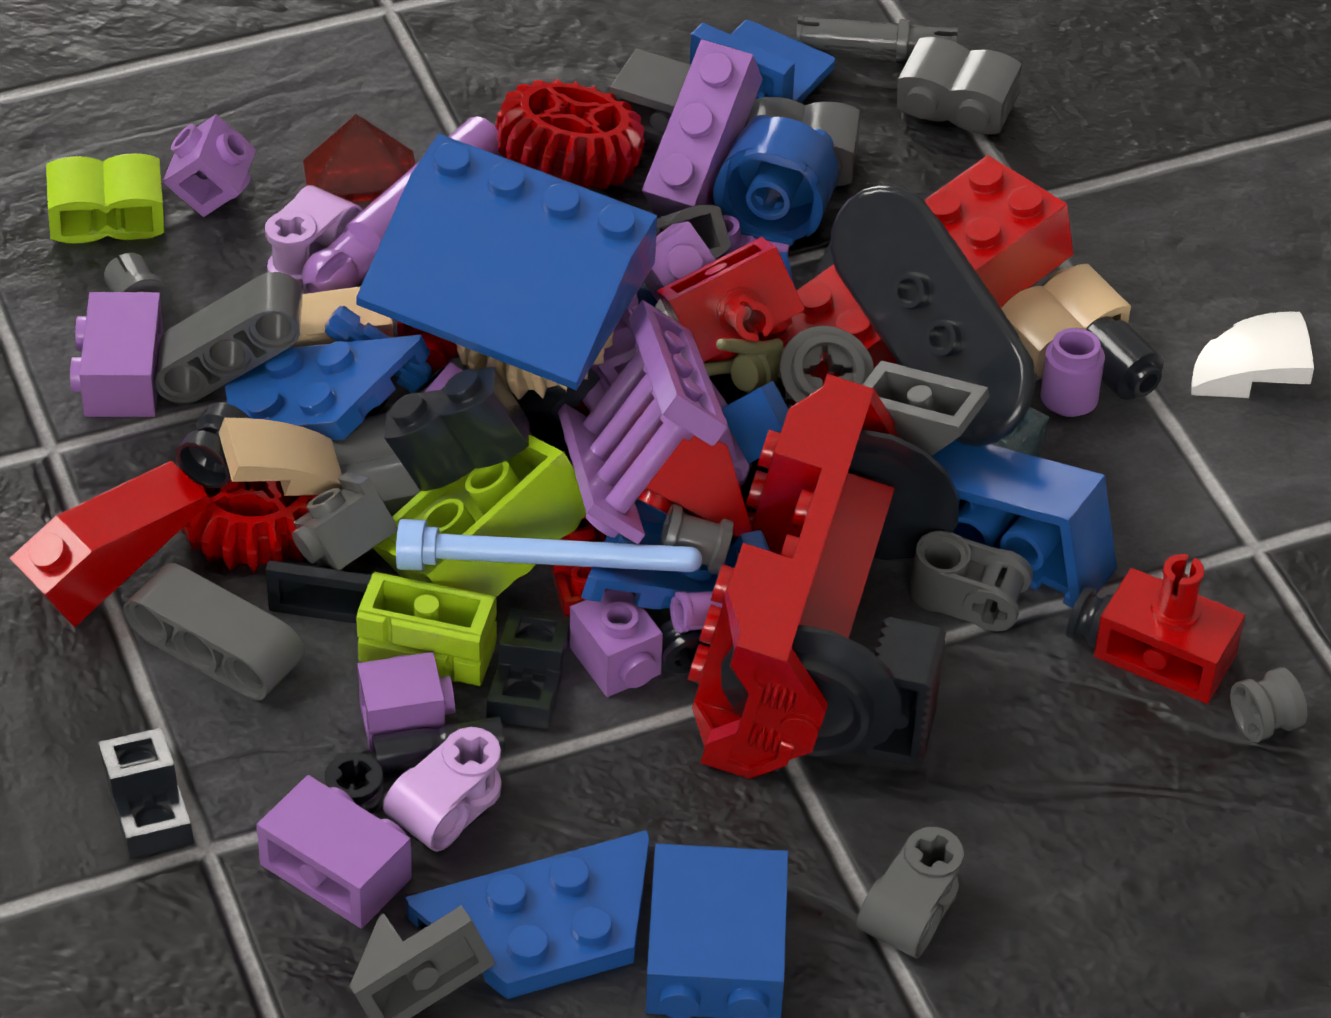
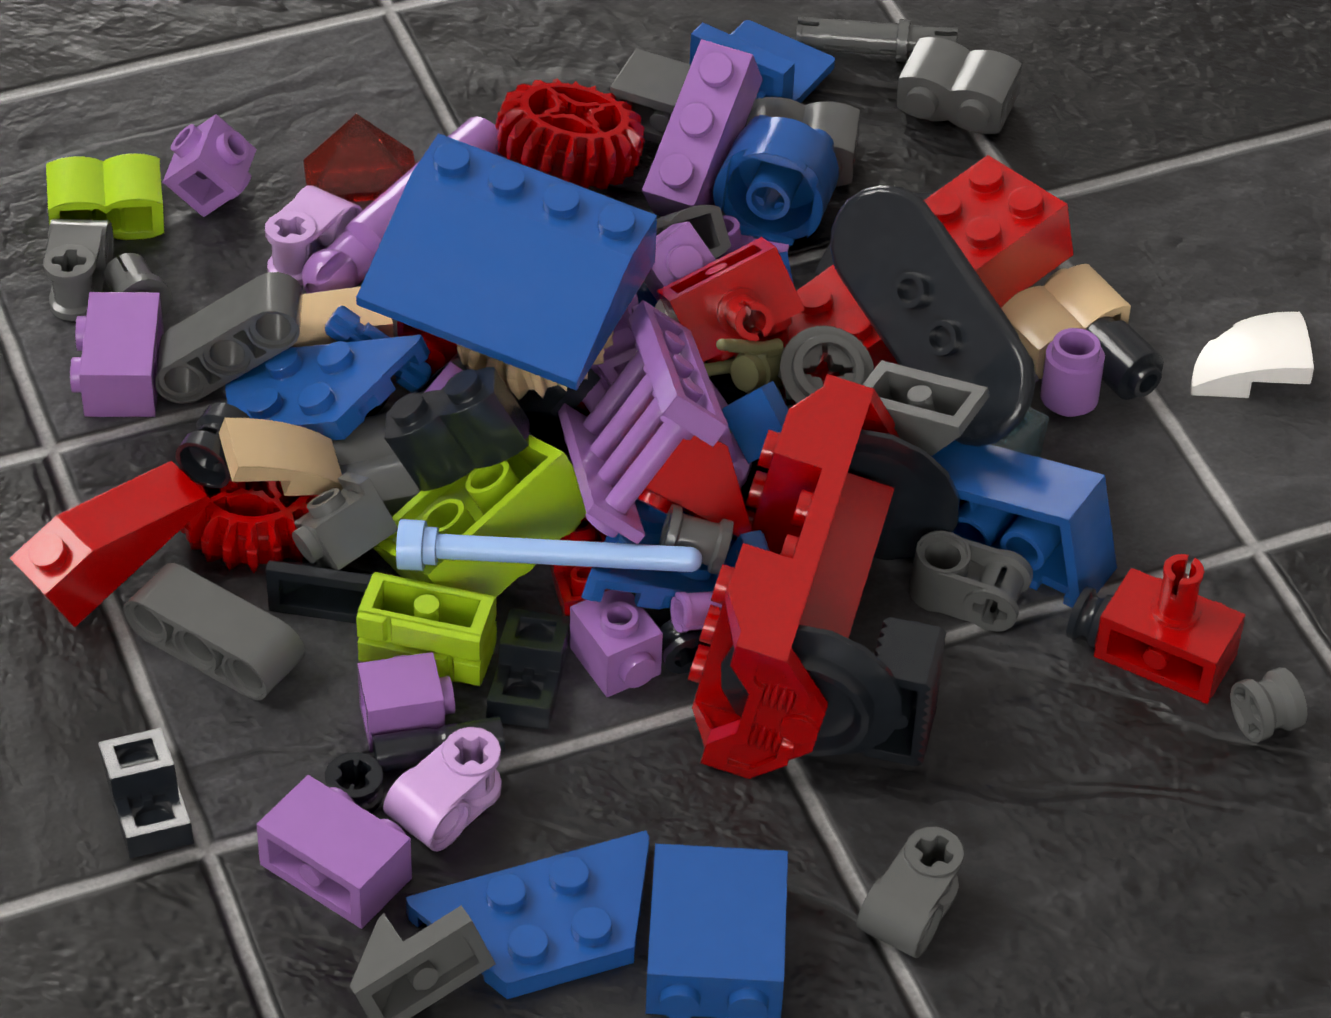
none -> dark grey piece [43,219,114,321]

